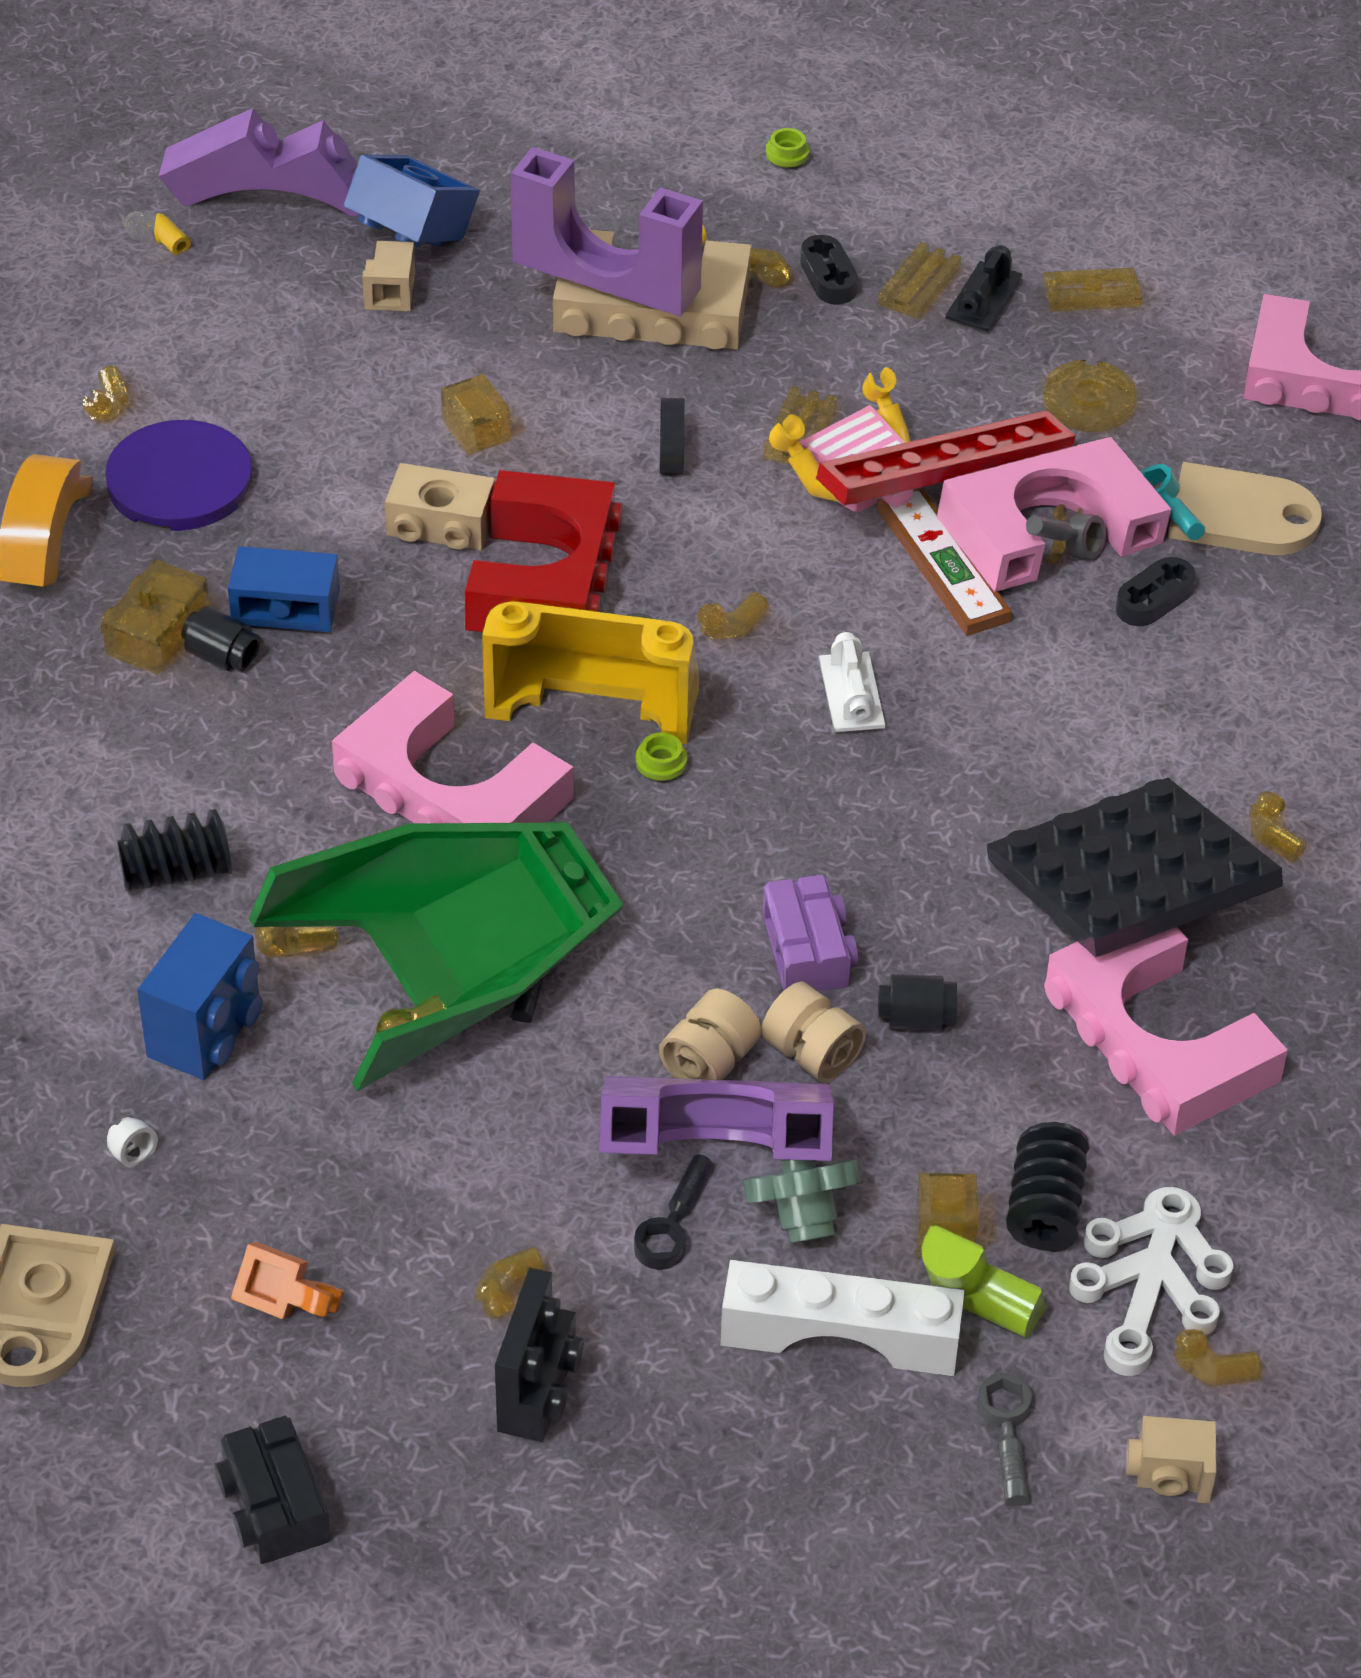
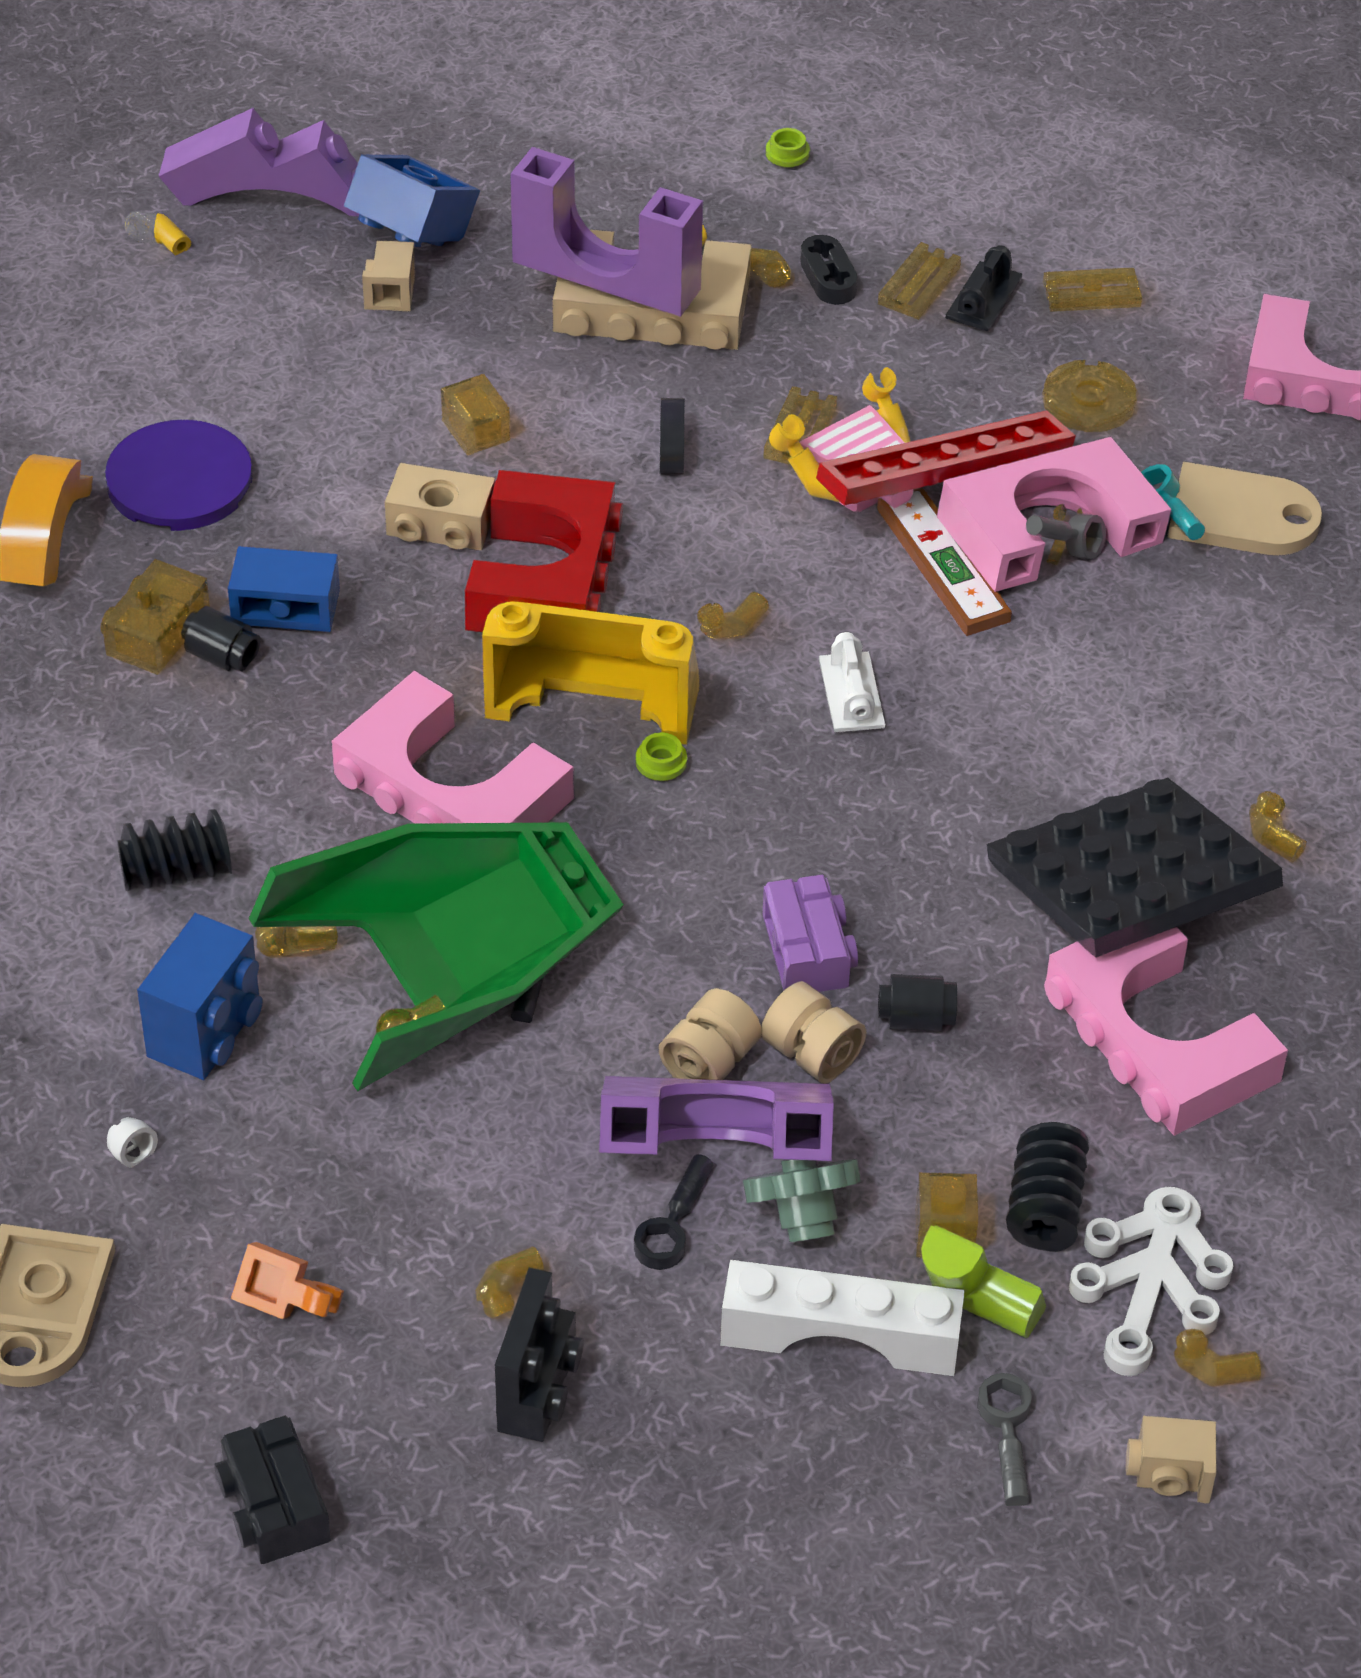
clear yellow arm [82,365,129,422] -> none
black beam [1115,557,1196,626] -> none

